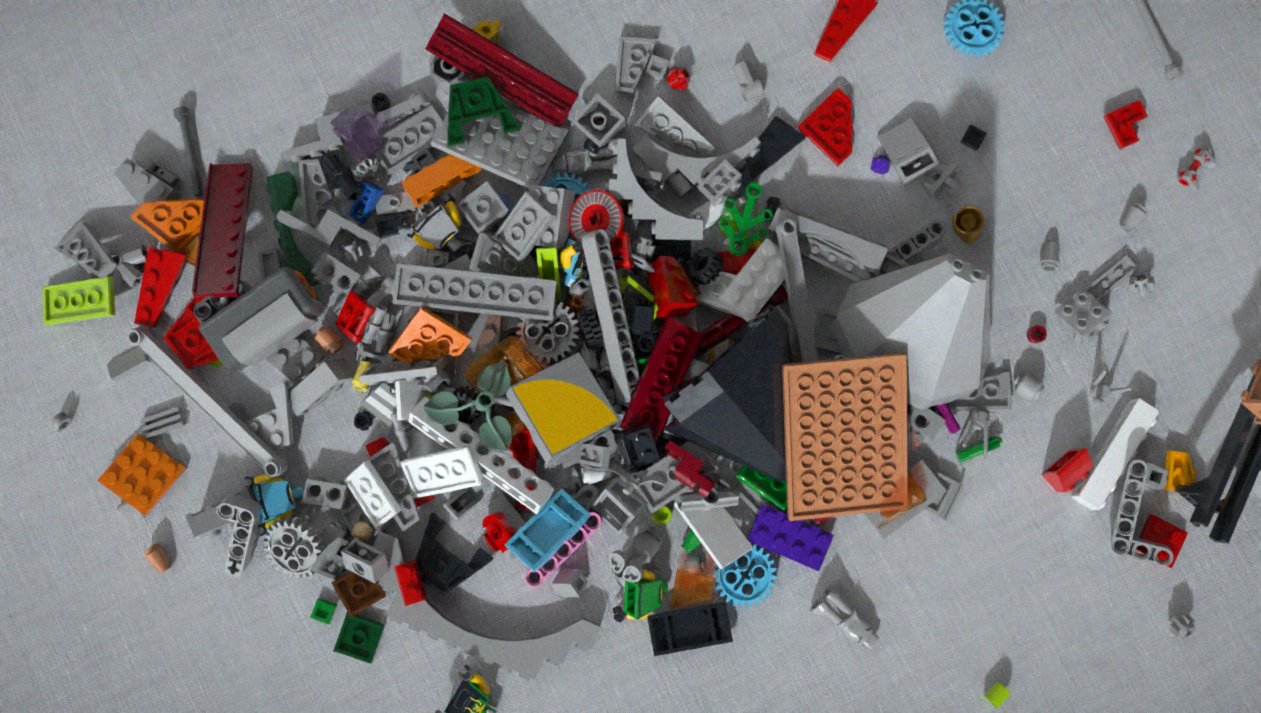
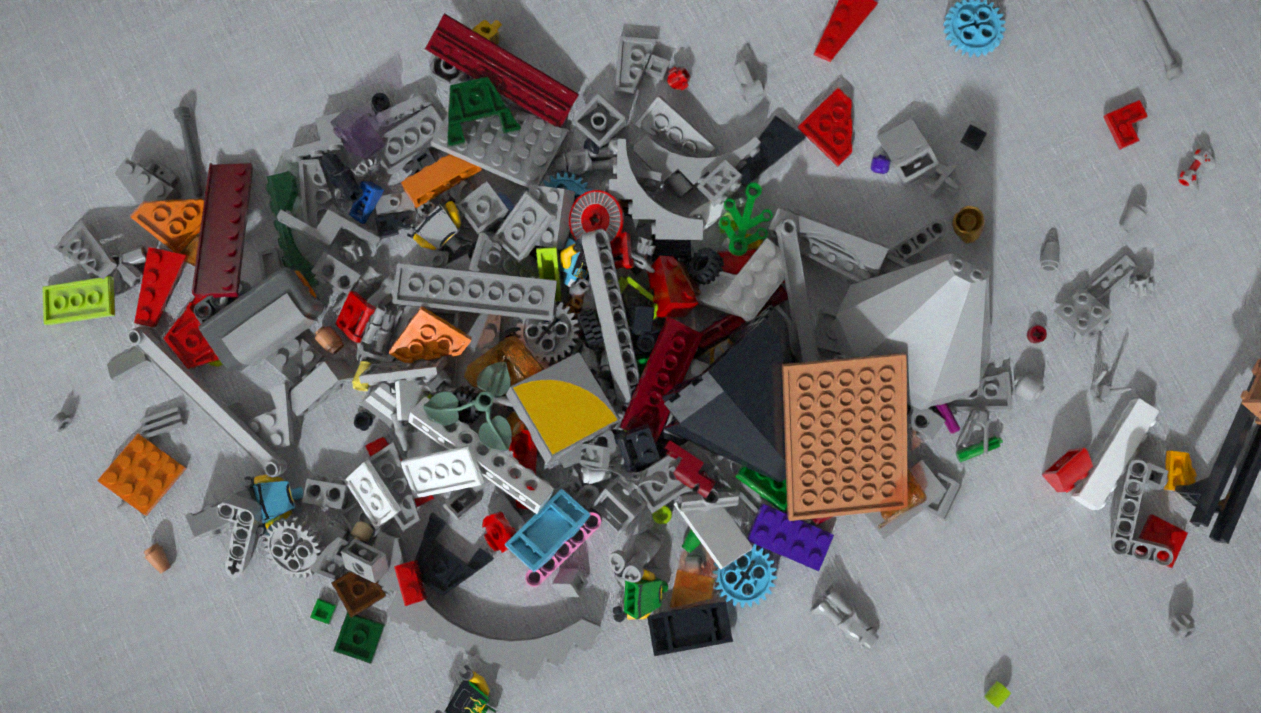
black pin [764,197,781,222] -> none

